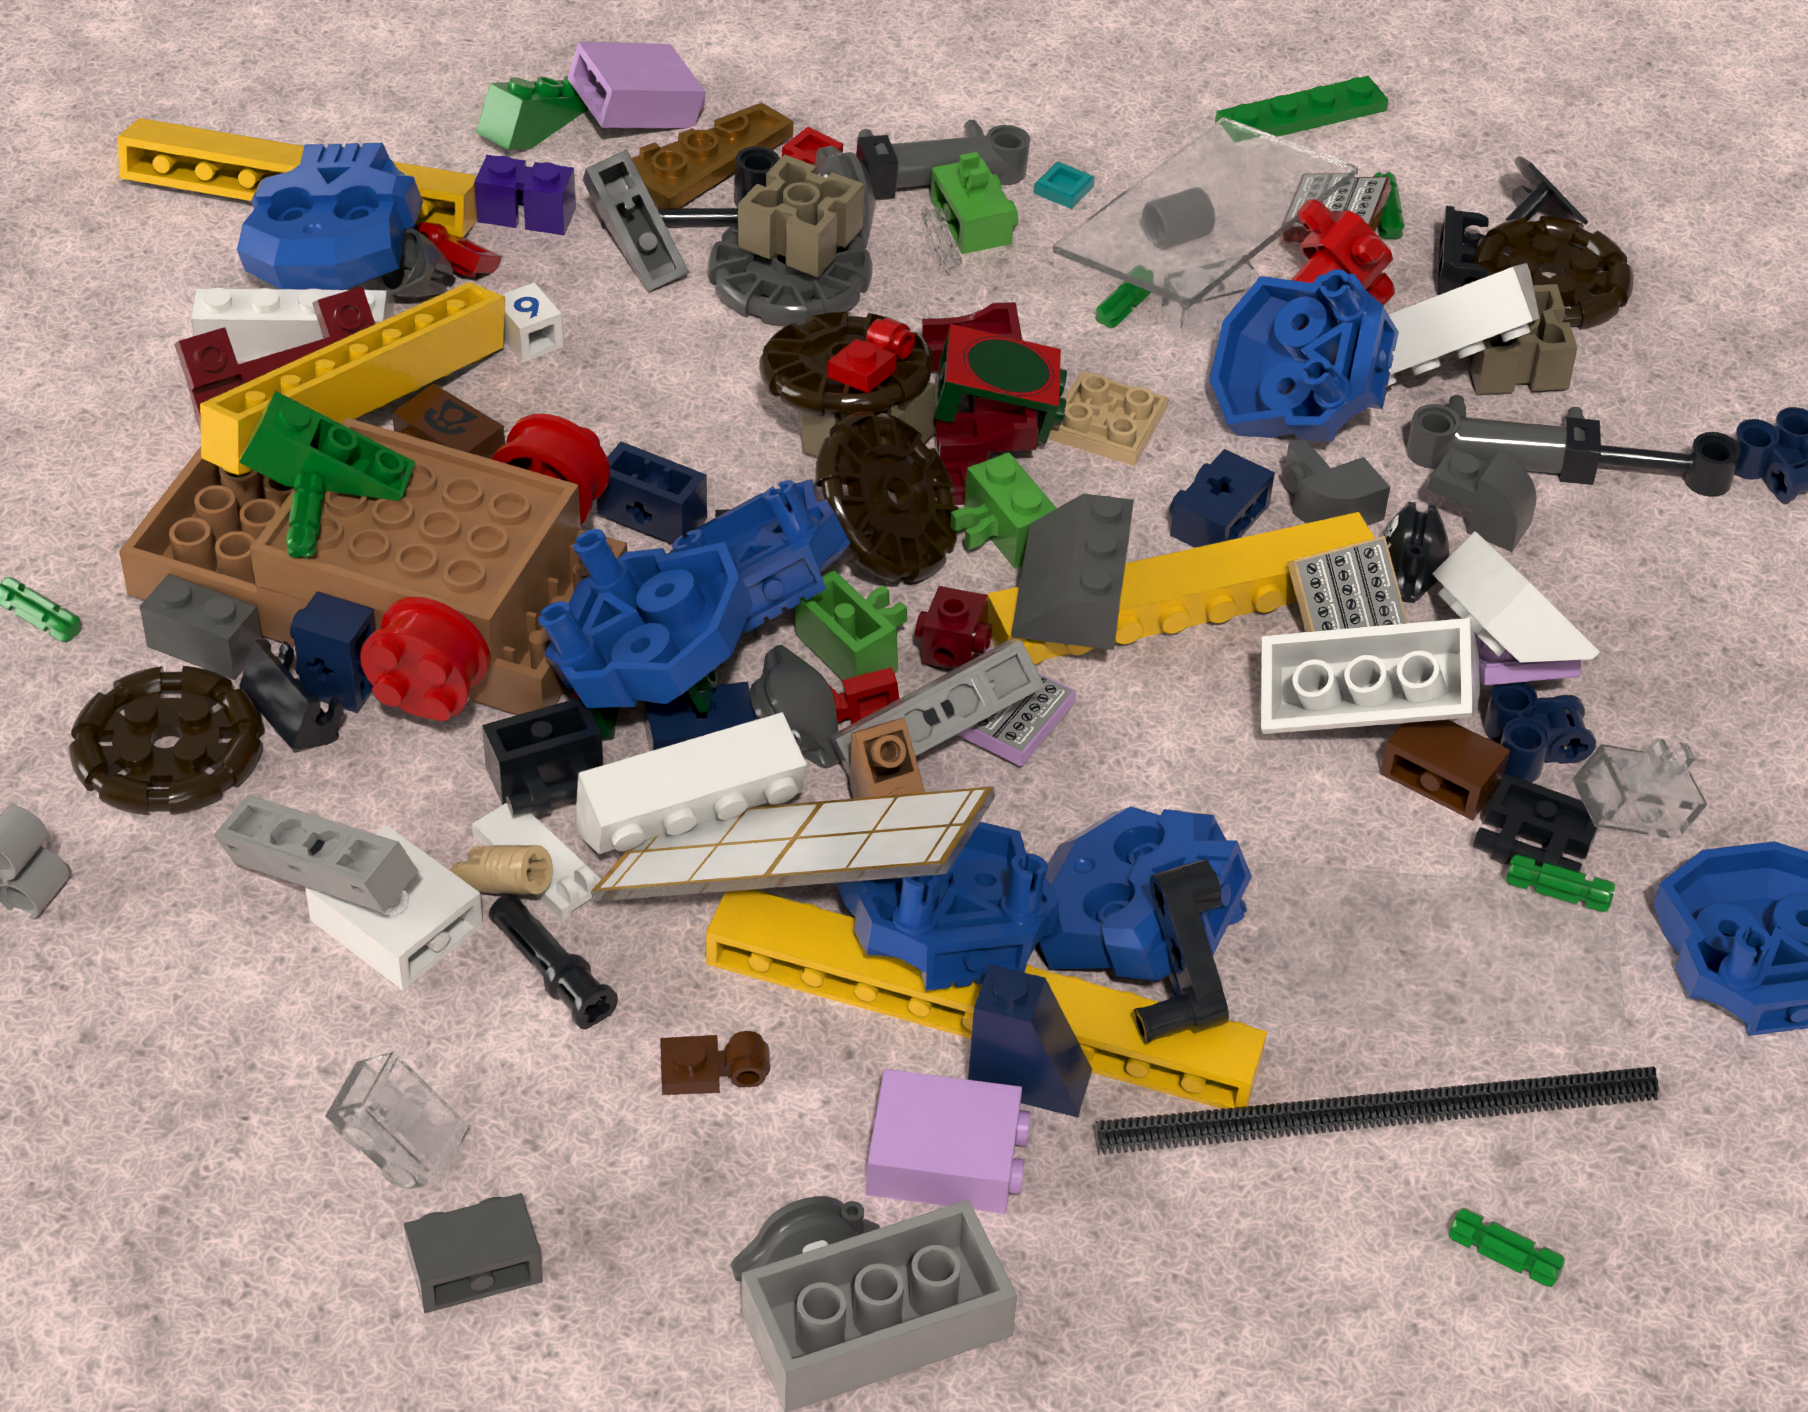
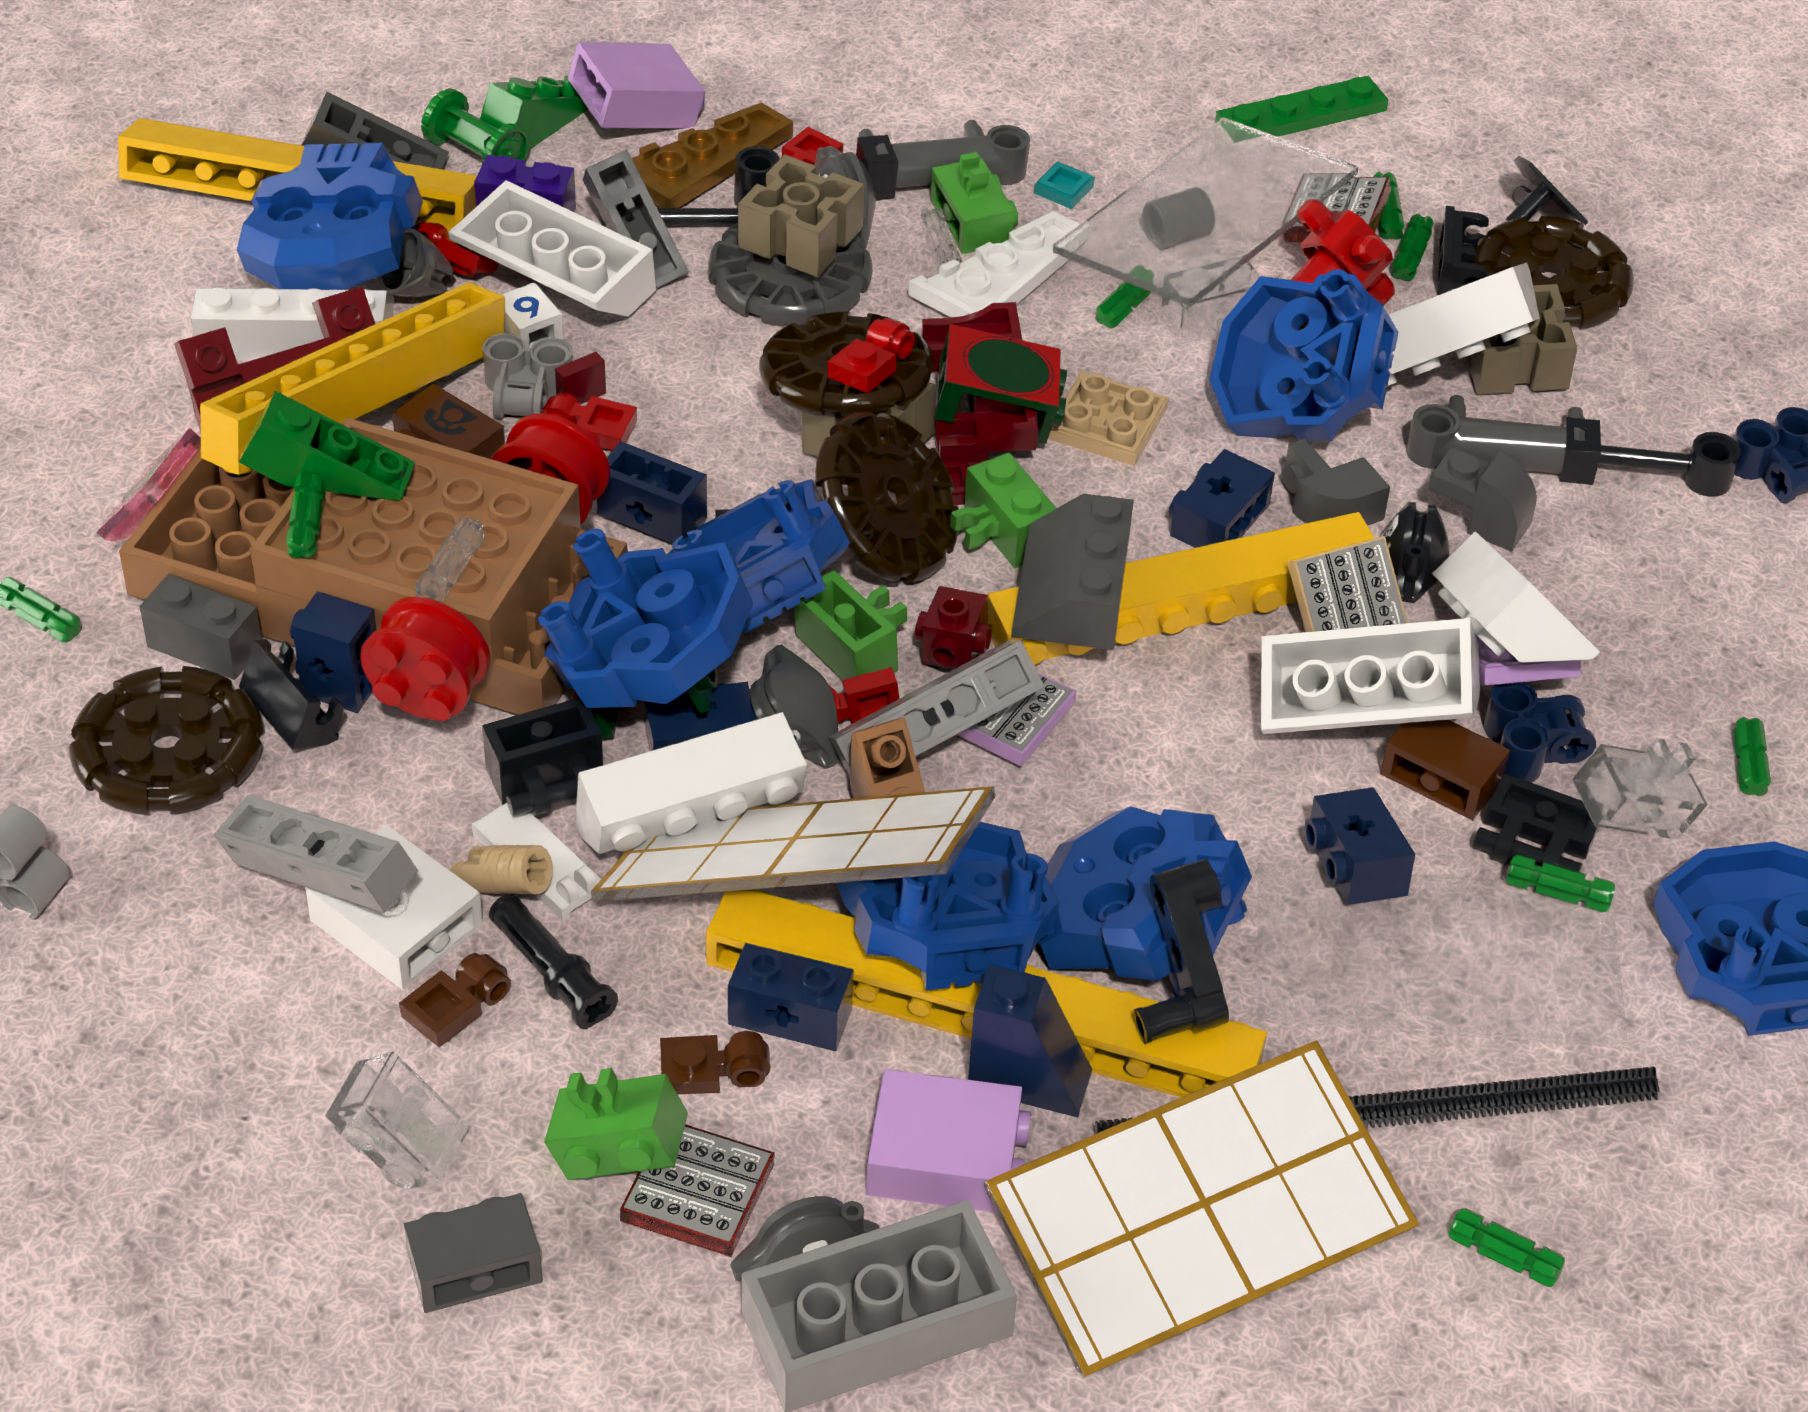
none -> clear pink tile [96,428,201,542]
none -> dark grey slope [301,92,449,169]
none -> reddish brown plate [399,953,511,1047]
none -> clear axle [415,517,485,603]
none -> green hose [421,88,530,164]
none -> white slope [448,180,656,317]
none -> light grey piece [483,333,573,419]
none -> red plate [541,393,637,451]
none -> bright green brick [544,1068,688,1180]
none -> dark red tile [555,352,606,404]
none -> tile [620,1124,775,1257]
none -> dark blue brick [728,943,854,1052]
none -> white wing [908,211,1090,317]
none -> white piece [983,1040,1420,1379]
none -> dark blue brick [1304,787,1415,905]
none -> green axle [1390,213,1434,282]
none -> green piece [1733,717,1771,796]

